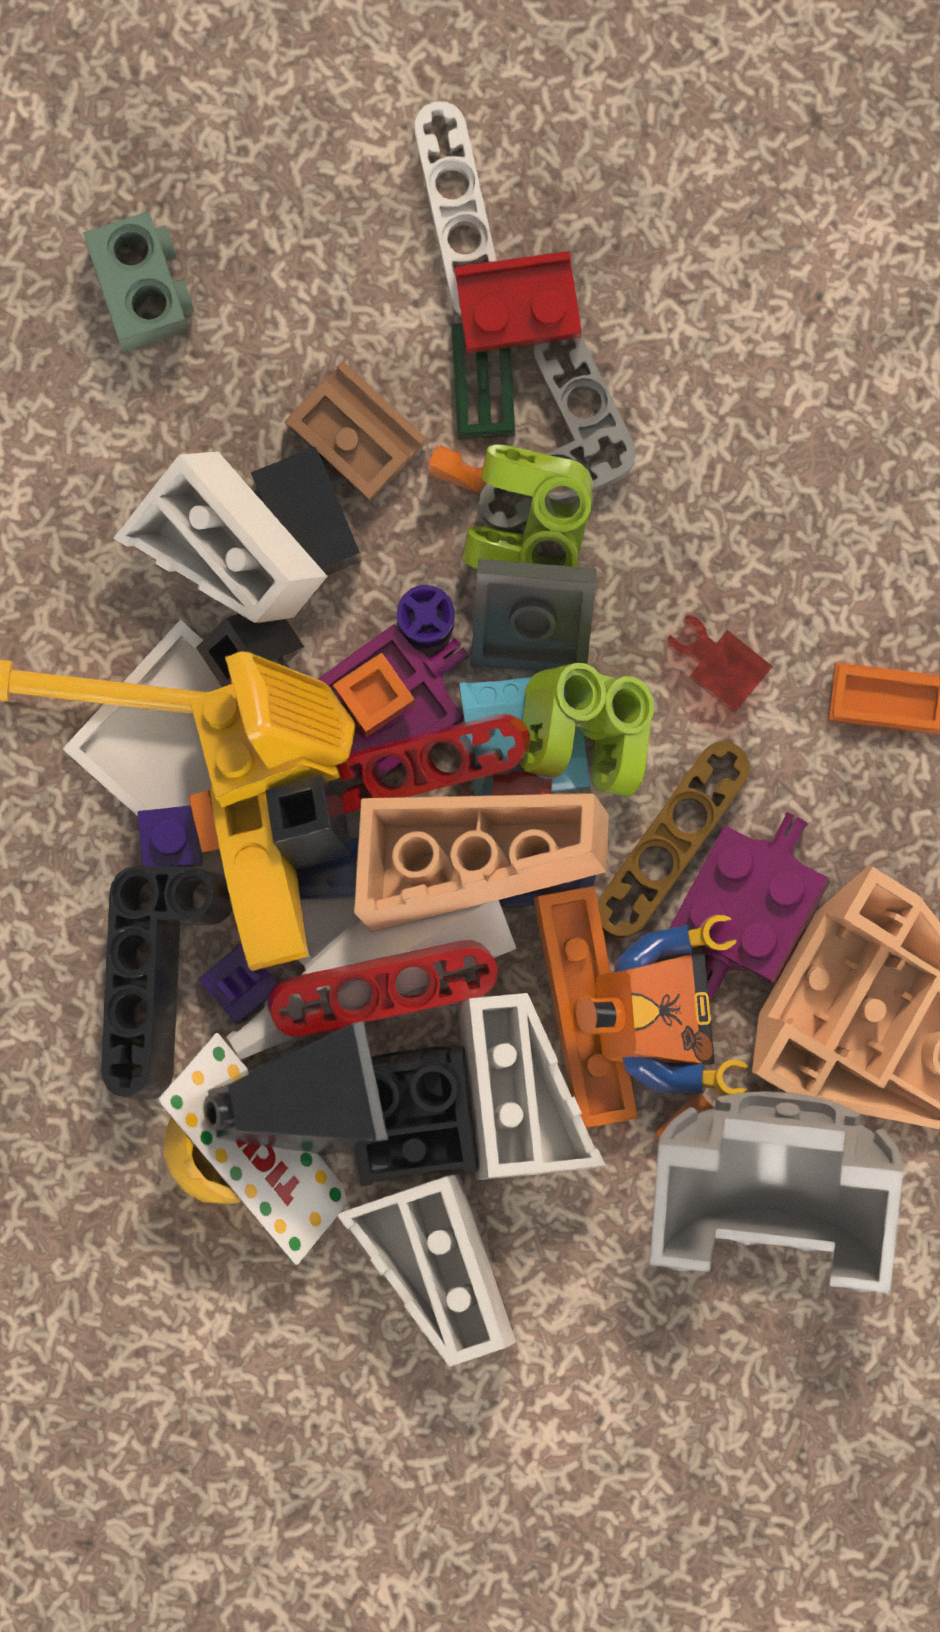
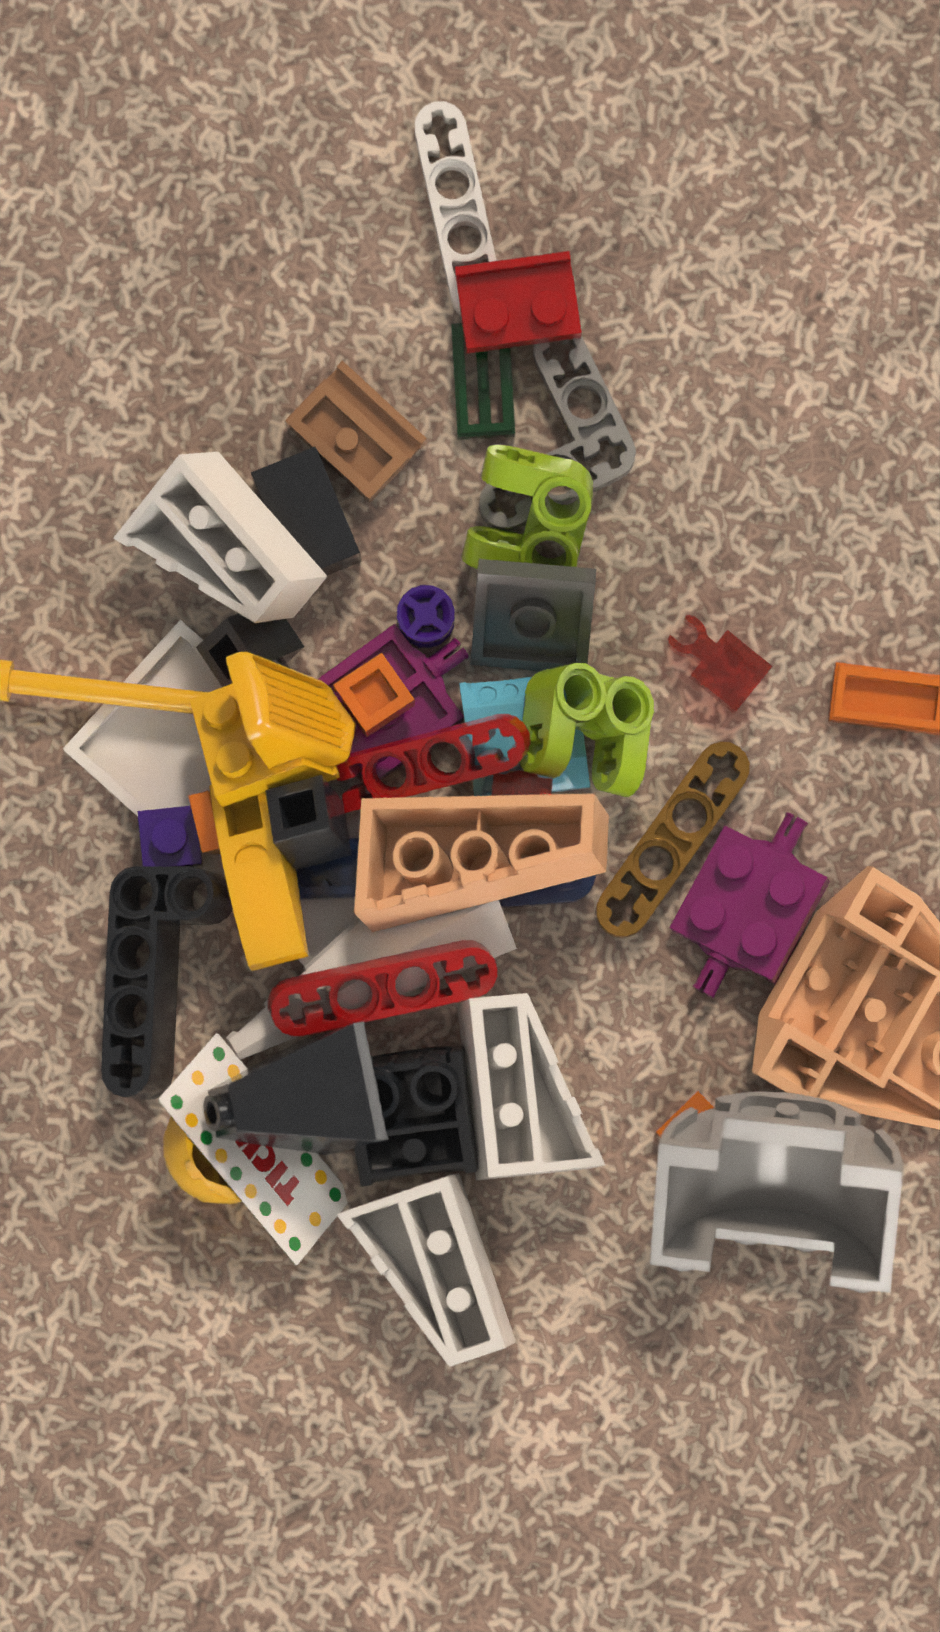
sand green brick [83,211,195,352] -> none
dark purple tile [198,943,278,1025] -> none
orange tile [428,445,487,496] -> none
orange plate [533,886,638,1128] -> none
torso [576,915,748,1096] -> none

